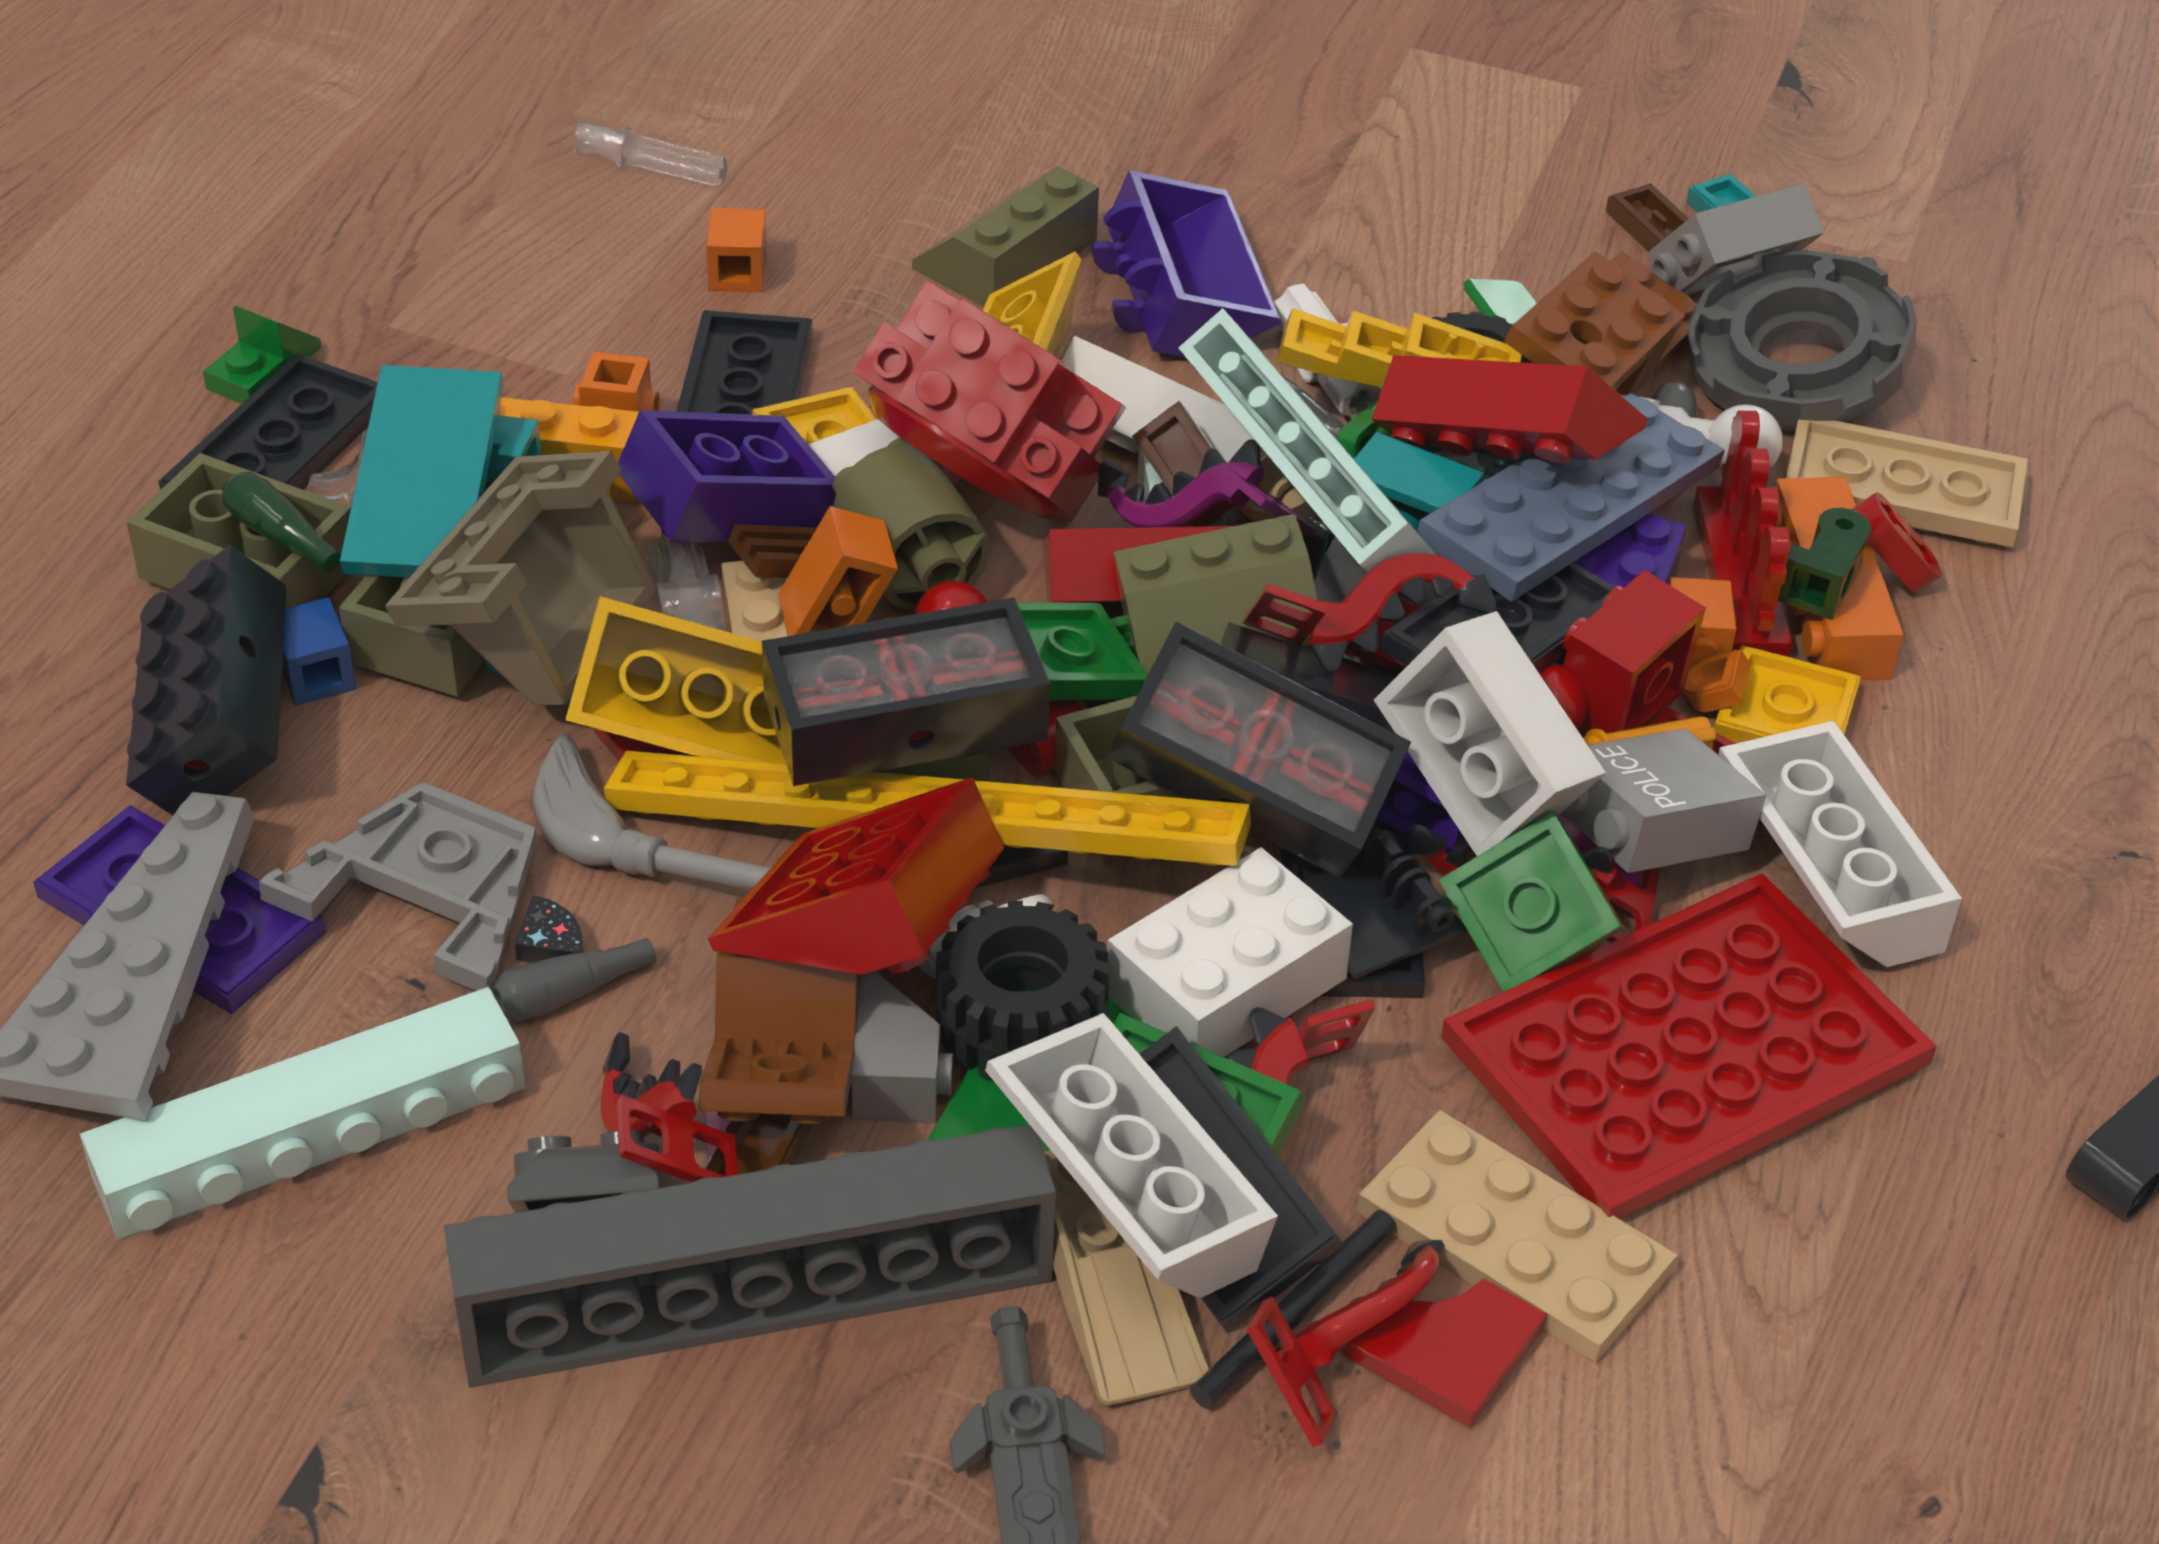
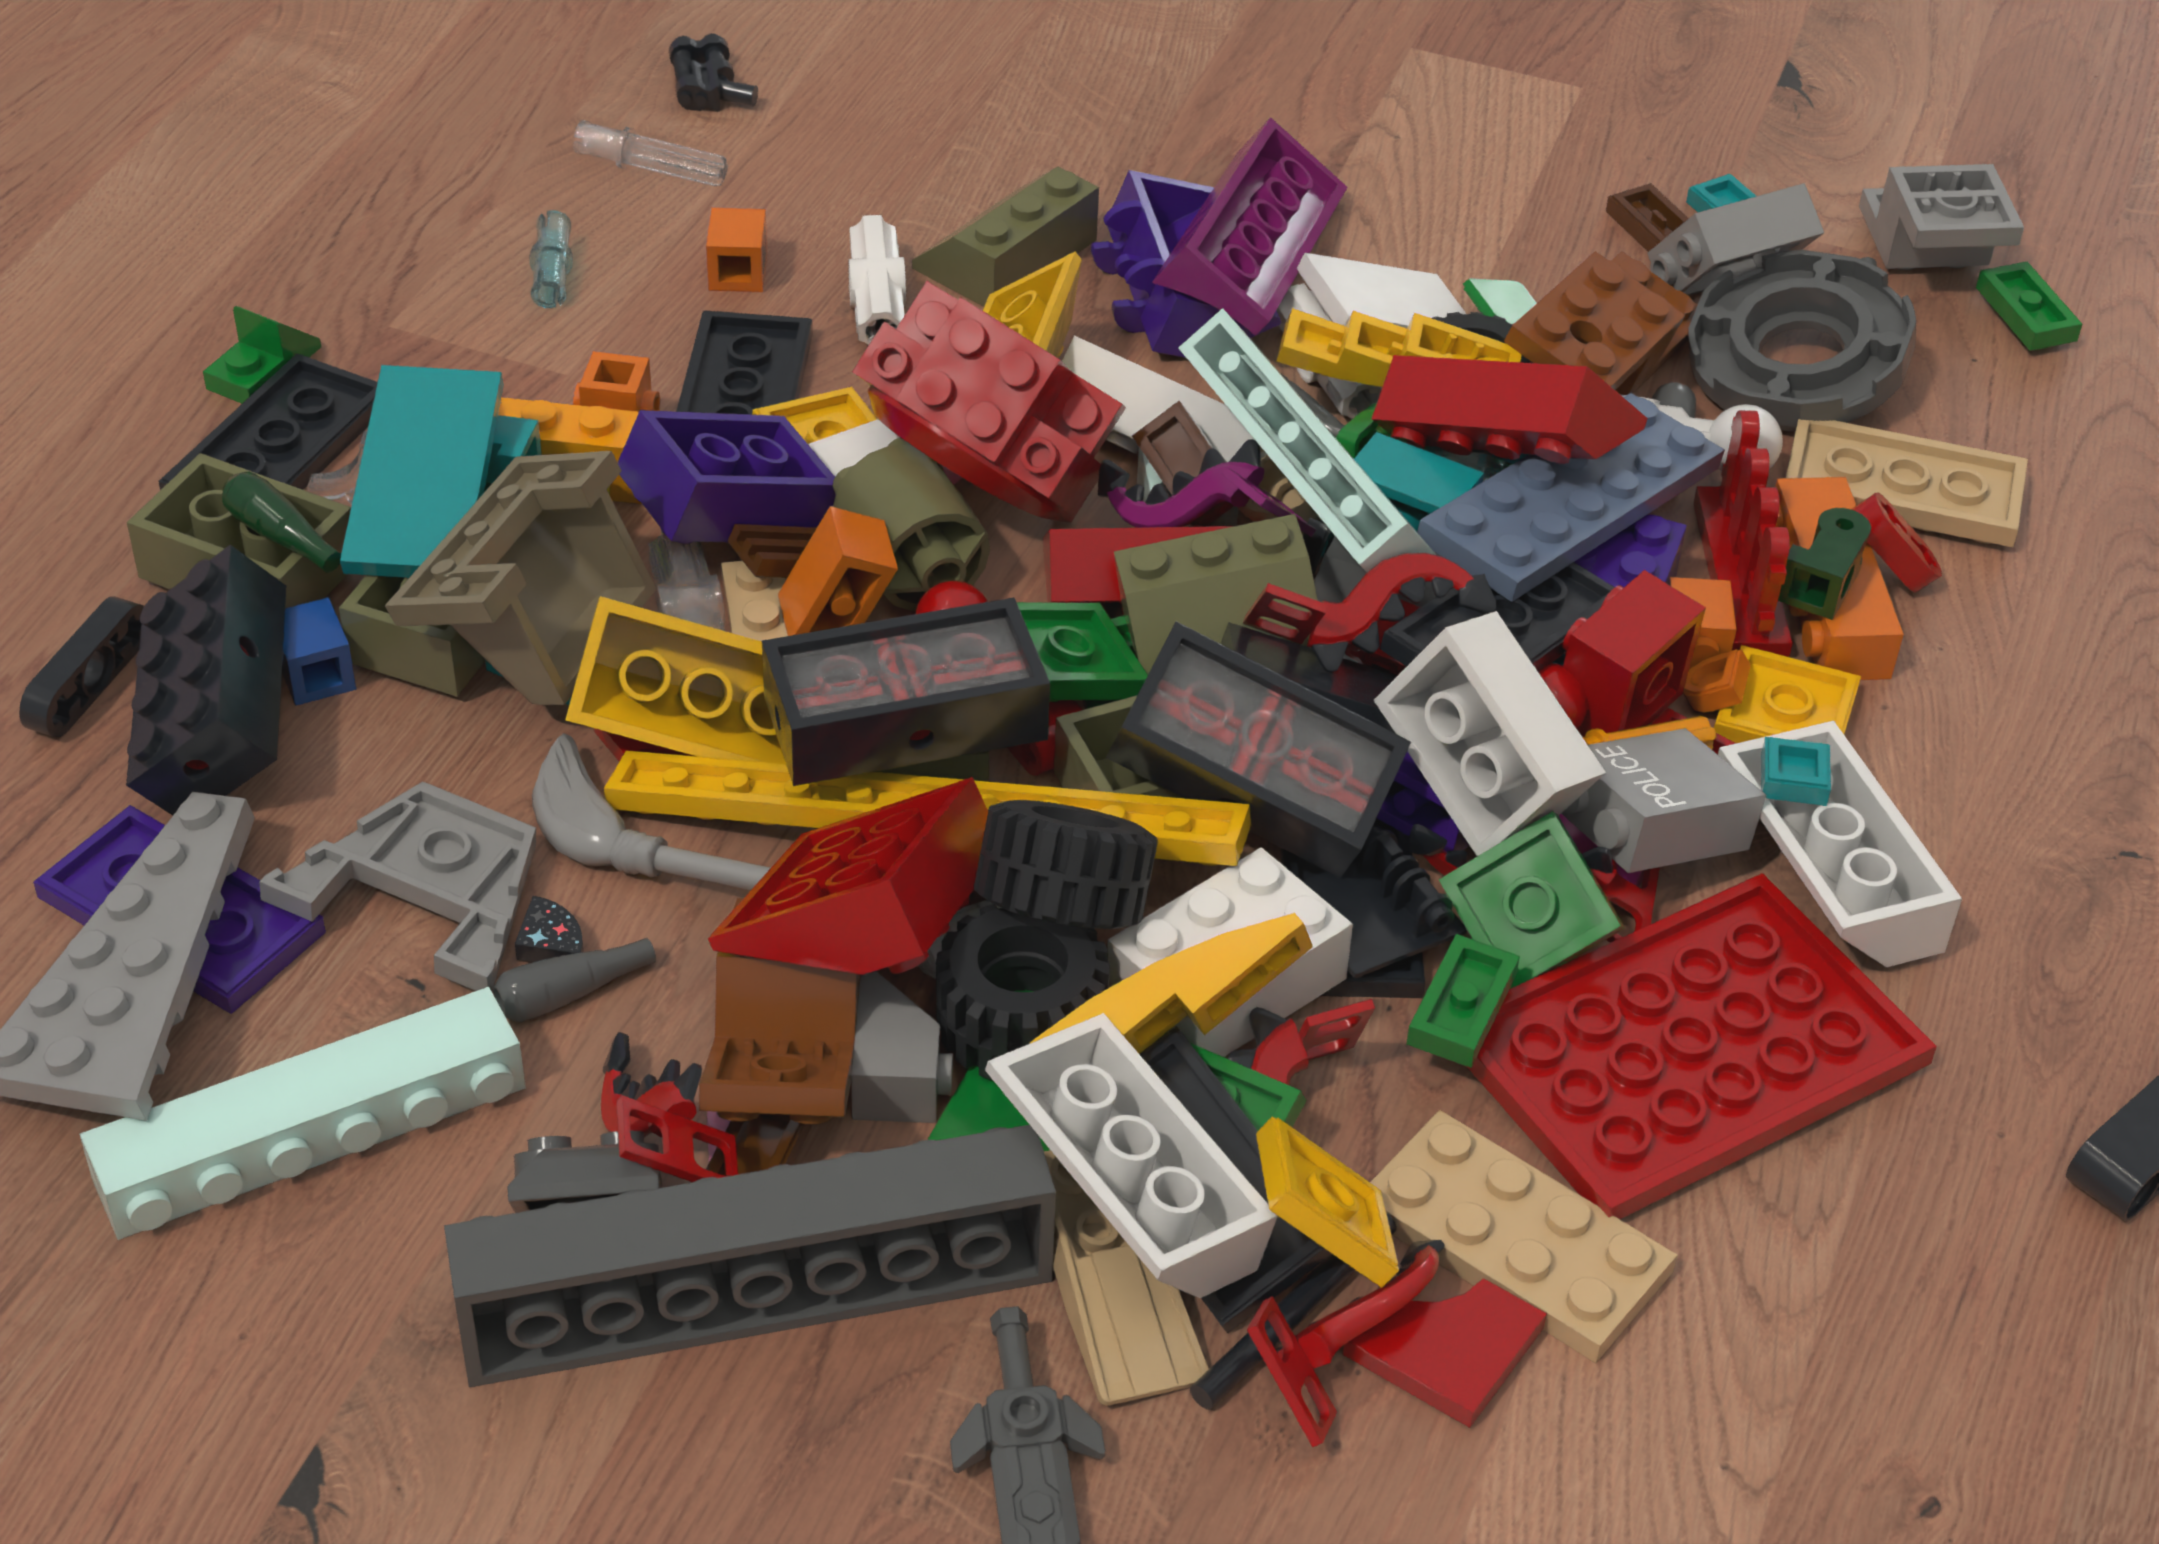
none -> black beam [19,596,144,737]
none -> clear light blue pin [529,210,573,308]
none -> black piece [669,33,758,112]
none -> white piece [848,215,906,345]
none -> black tyre [974,800,1158,929]
none -> yellow slope [1030,913,1313,1054]
none -> magenta arch [1151,117,1348,336]
none -> yellow tile [1256,1116,1399,1288]
none -> white tile [1297,253,1466,328]
none -> green plate [1406,934,1520,1067]
none -> teal tile [1761,737,1831,806]
none -> light grey bracket [1859,164,2024,270]
none -> green plate [1976,261,2083,351]

